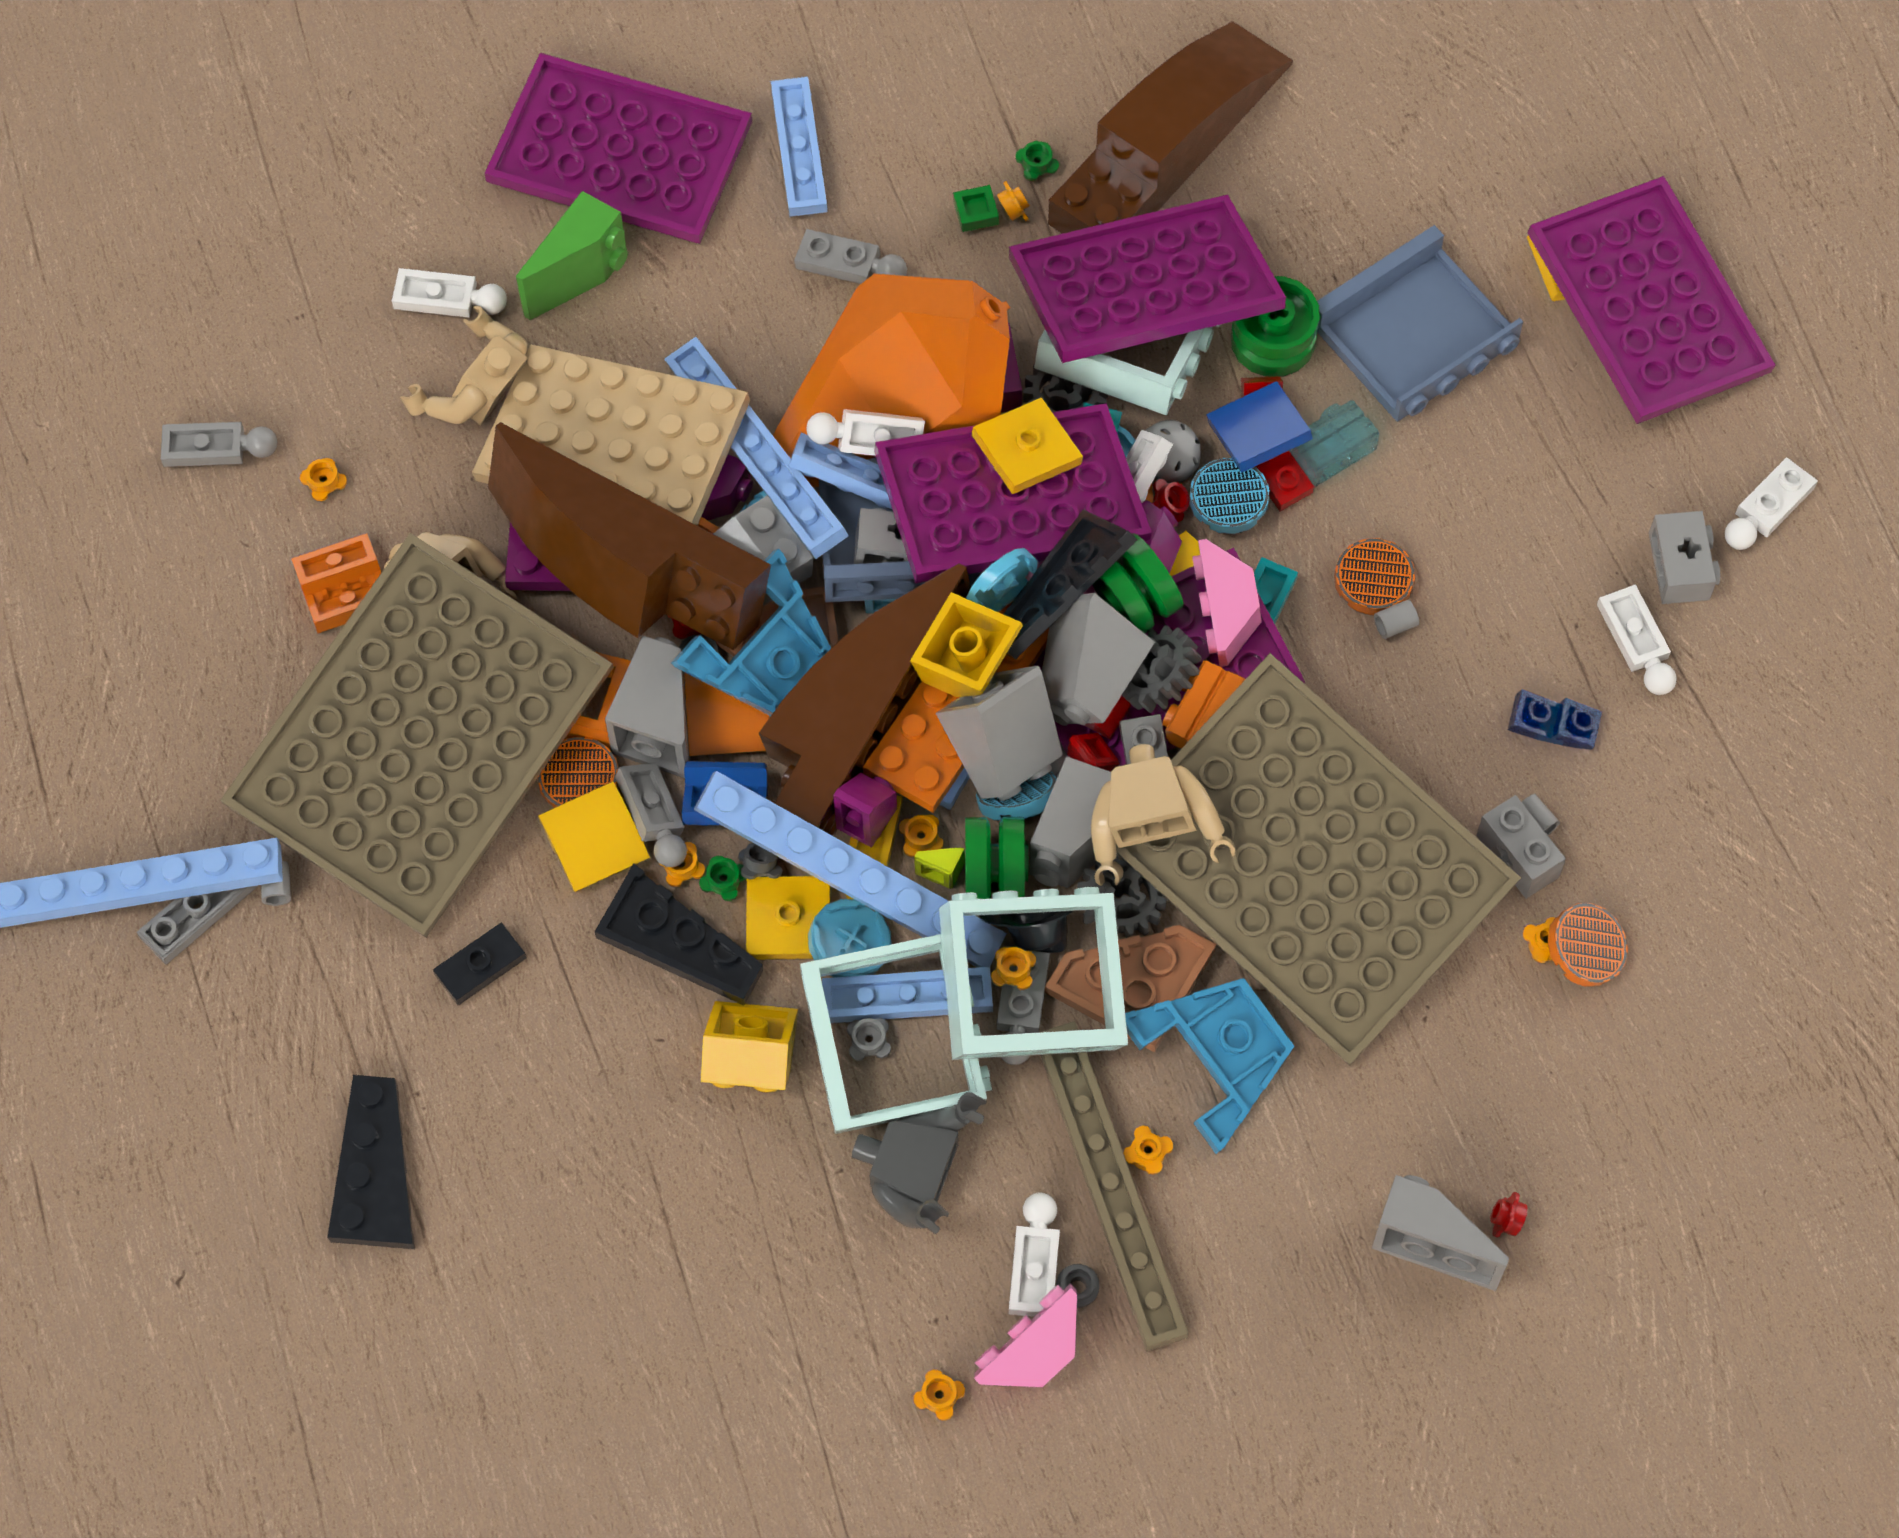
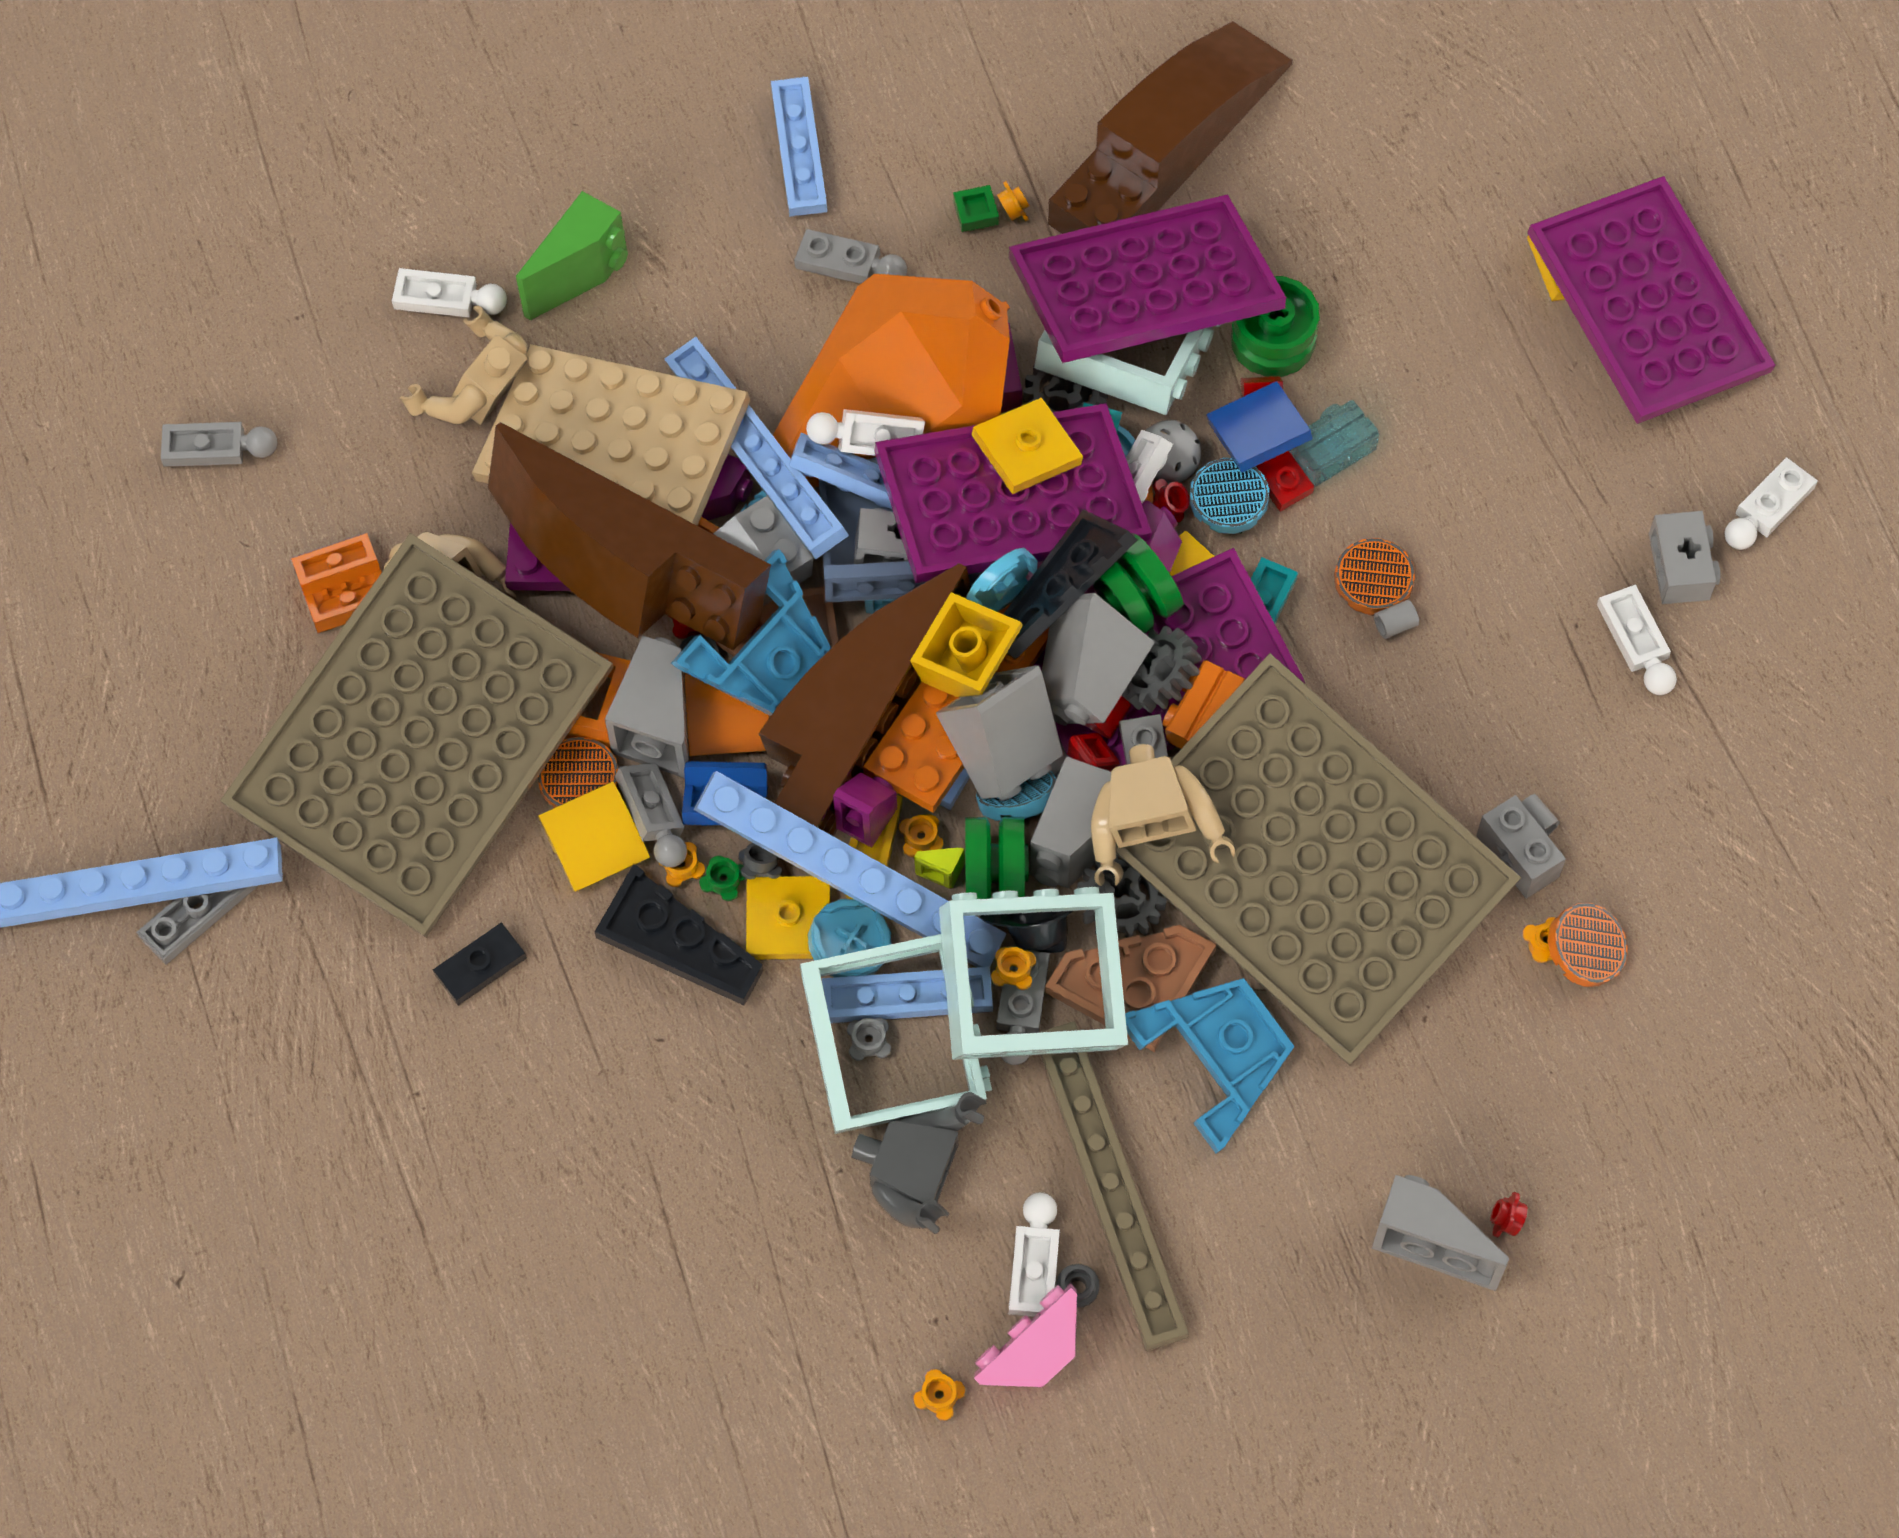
light grey hinge [261,861,291,906] -> none
light orange plate [300,458,347,501] -> none
black wing [327,1075,415,1249] -> none
magenta plate [484,53,753,244] -> none
yellow slope [701,1001,798,1092] -> none
green plate [1015,141,1059,181] -> none
light orange plate [1123,1126,1173,1175] -> none
bright pink slope [1192,539,1261,667] -> none
sand blue panel [1317,225,1523,422] -> none
clear blue slope [1508,689,1602,750] -> none

